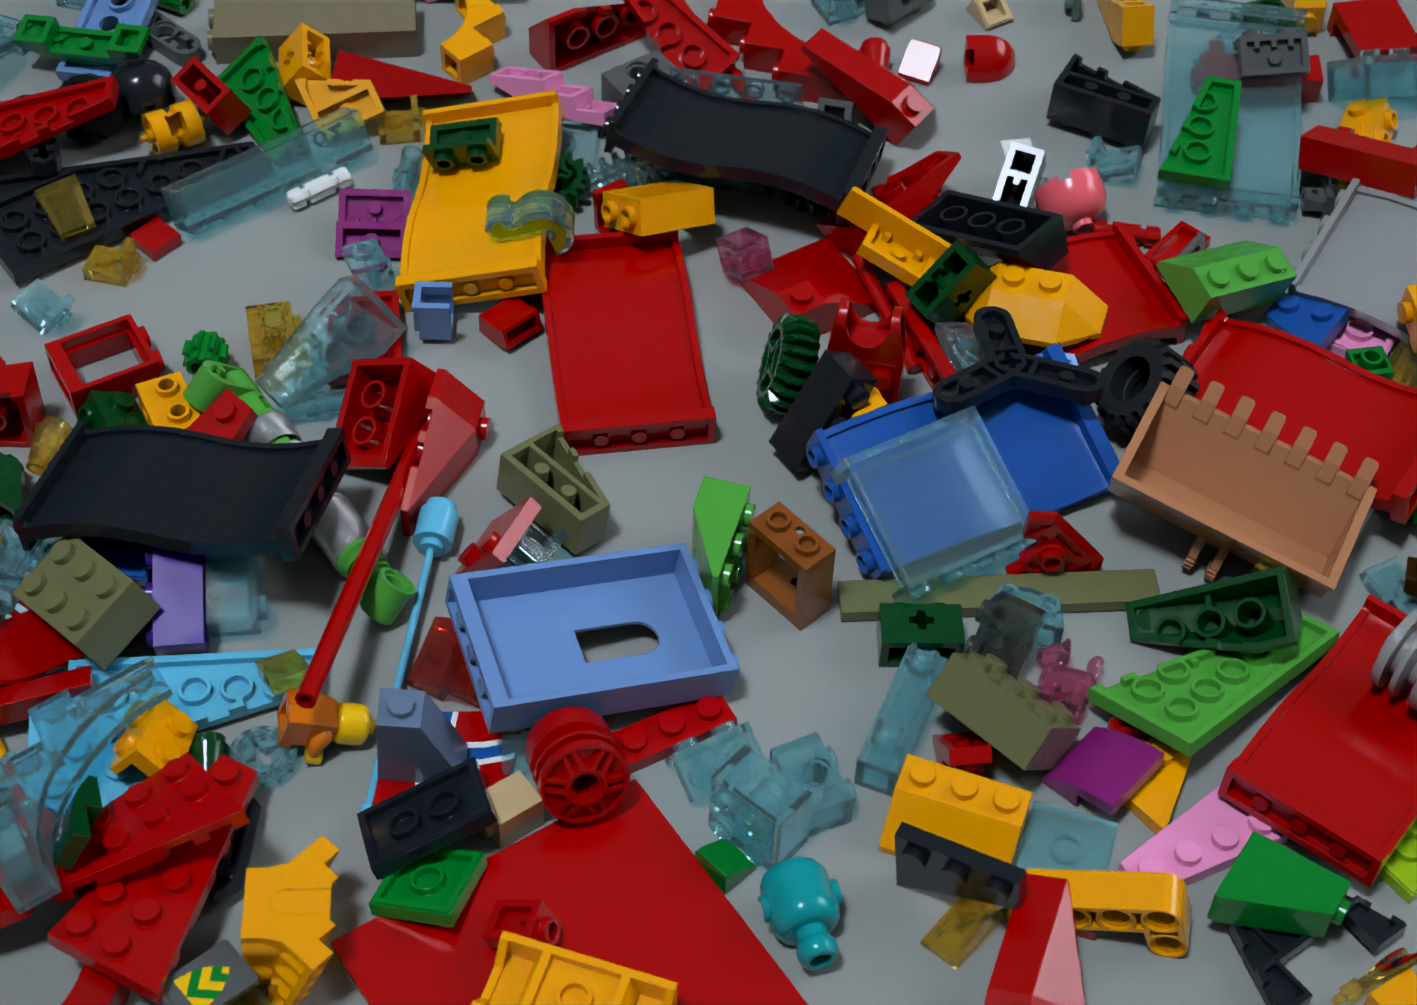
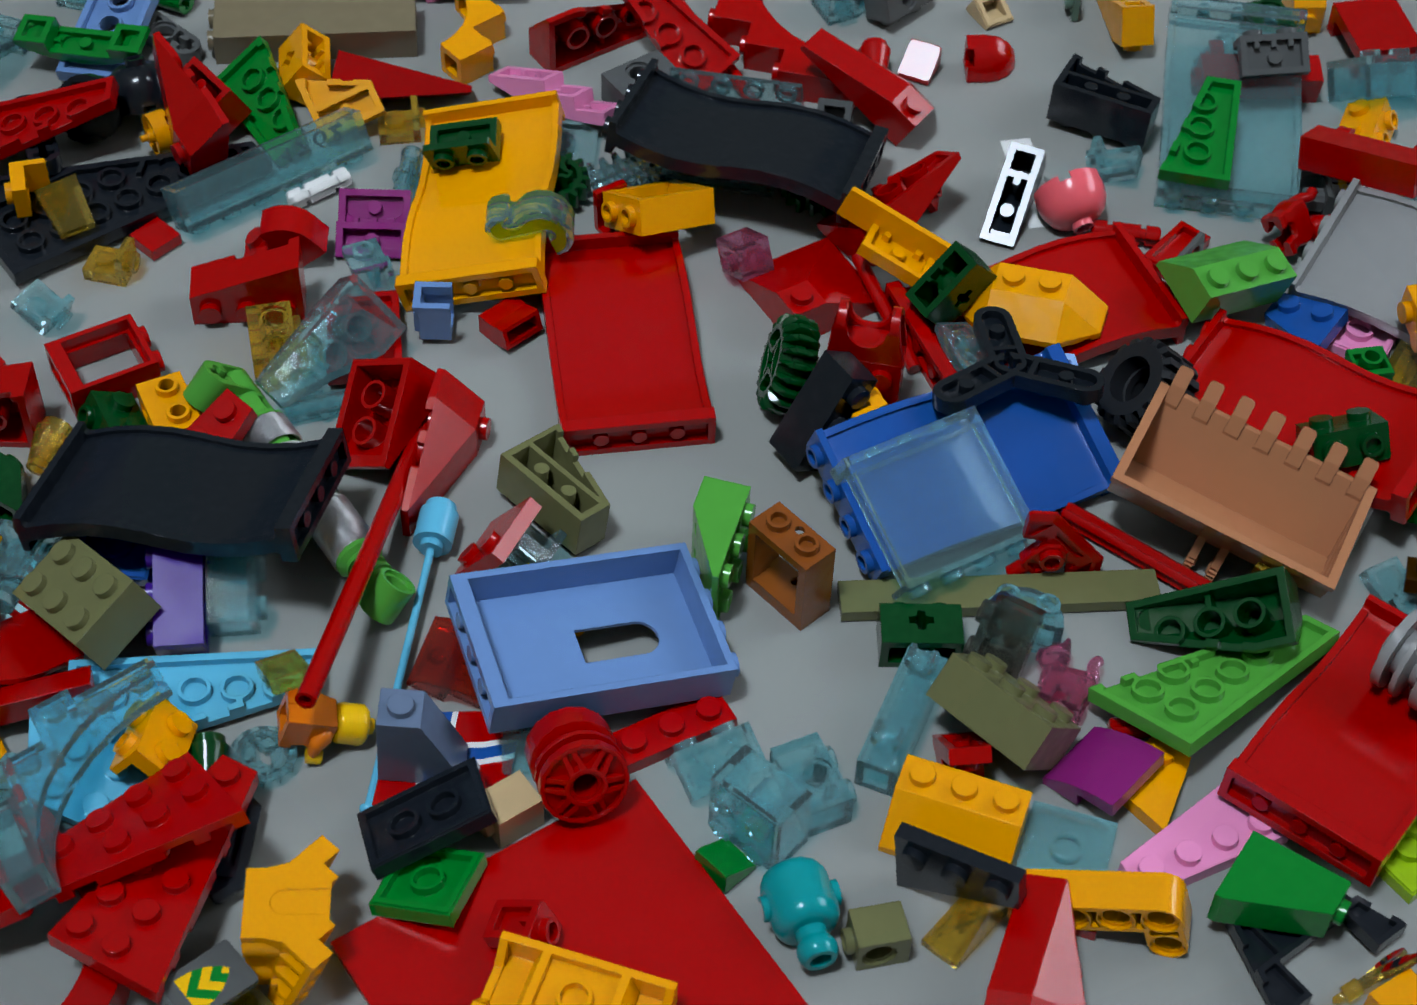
dark green slope [53,775,103,869] -> none
green gear [182,330,230,375] -> none
black slope [910,189,1069,270] -> none
none -> light orange bracket [4,158,51,218]
none -> red wedge [153,31,230,175]
none -> red wedge [189,236,306,325]
none -> red brick [244,205,329,267]
none -> olive brick [840,900,912,971]
none -> red axle [1060,502,1212,590]
none -> red animal [1261,187,1331,257]
none -> dark green bracket [1295,407,1391,469]

